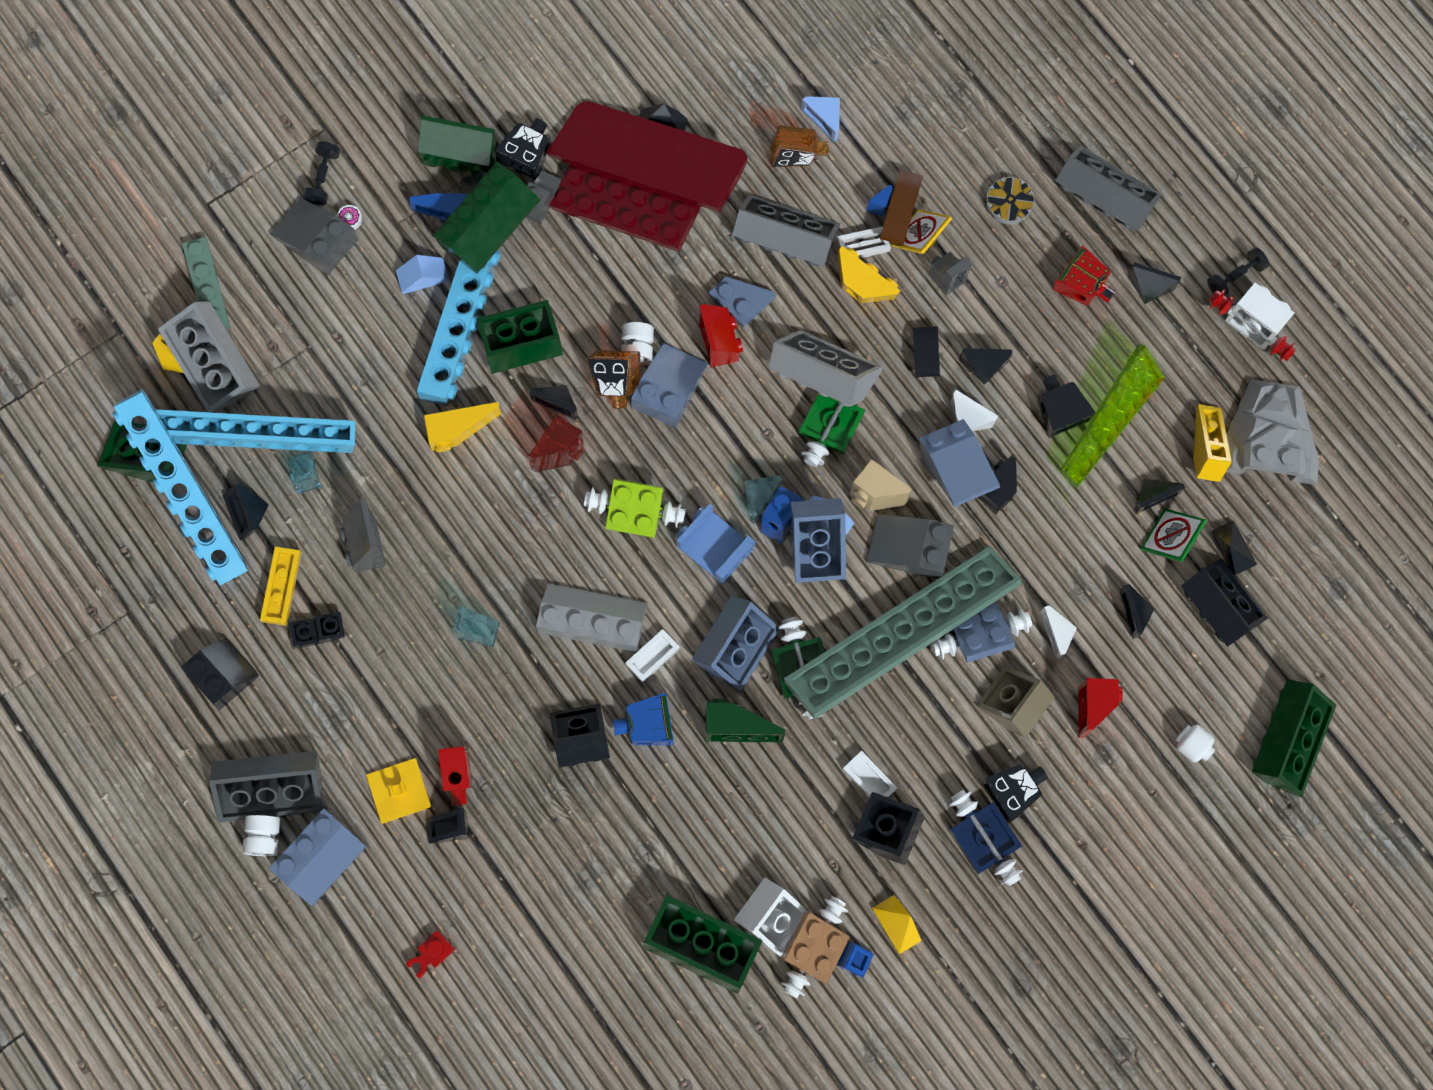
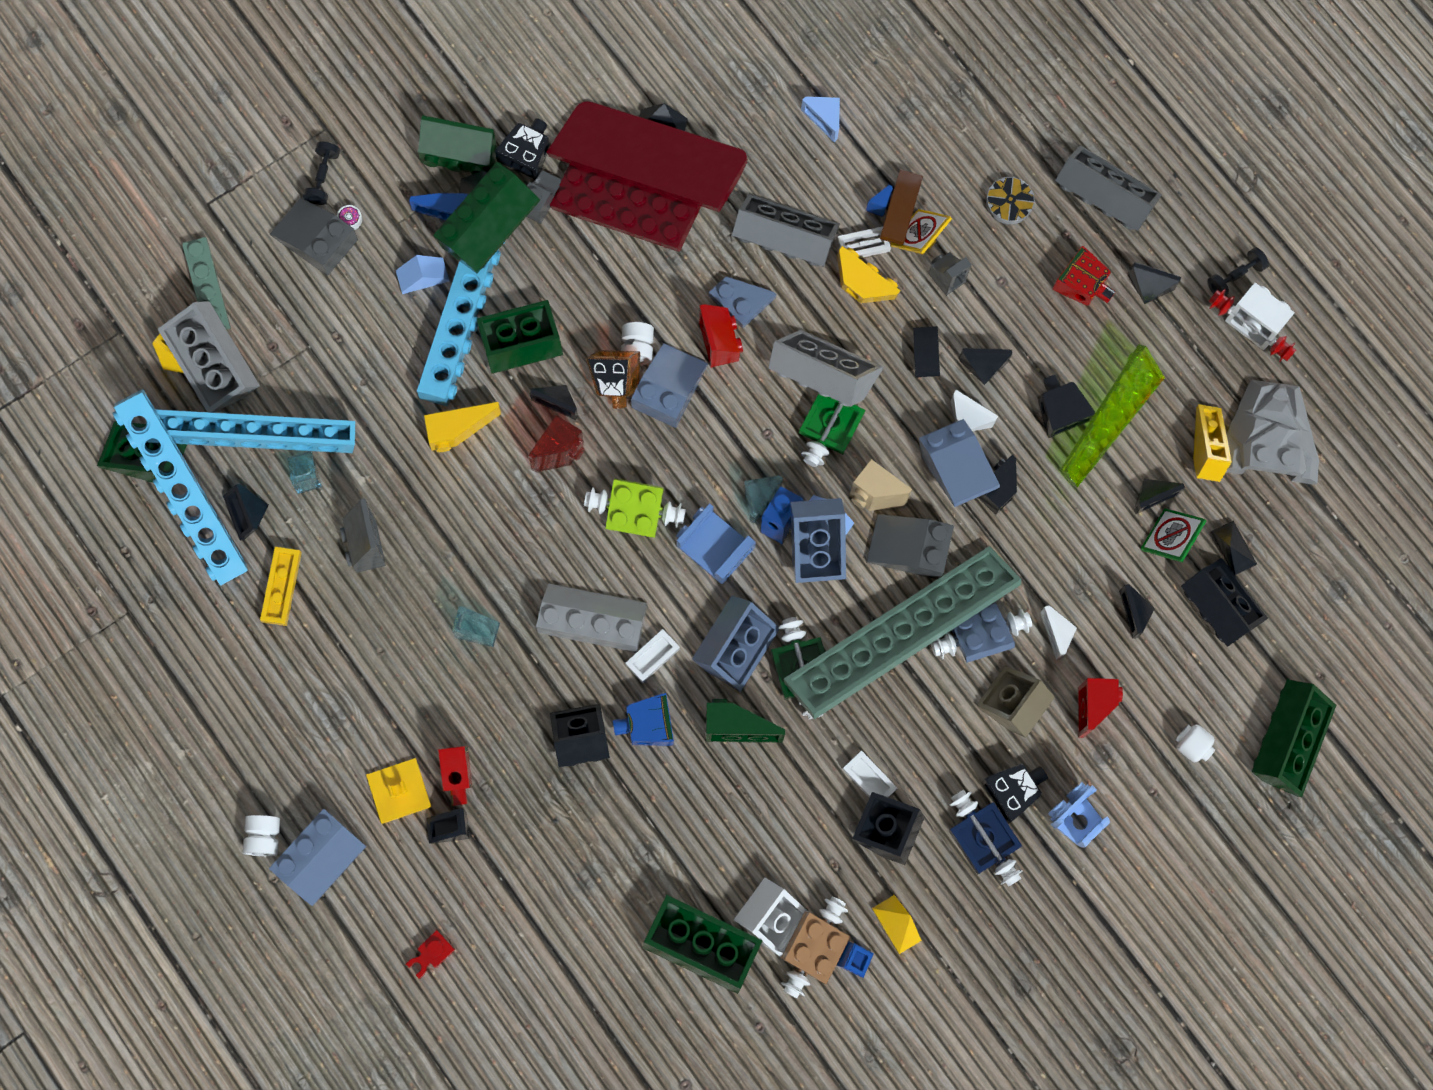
black slope [181,638,259,710] -> none
dark grey slope [209,751,324,822] -> none
black slope [288,612,345,649] -> none
clear orange torso [770,125,829,167] -> none
none -> light blue piece [1048,782,1110,848]

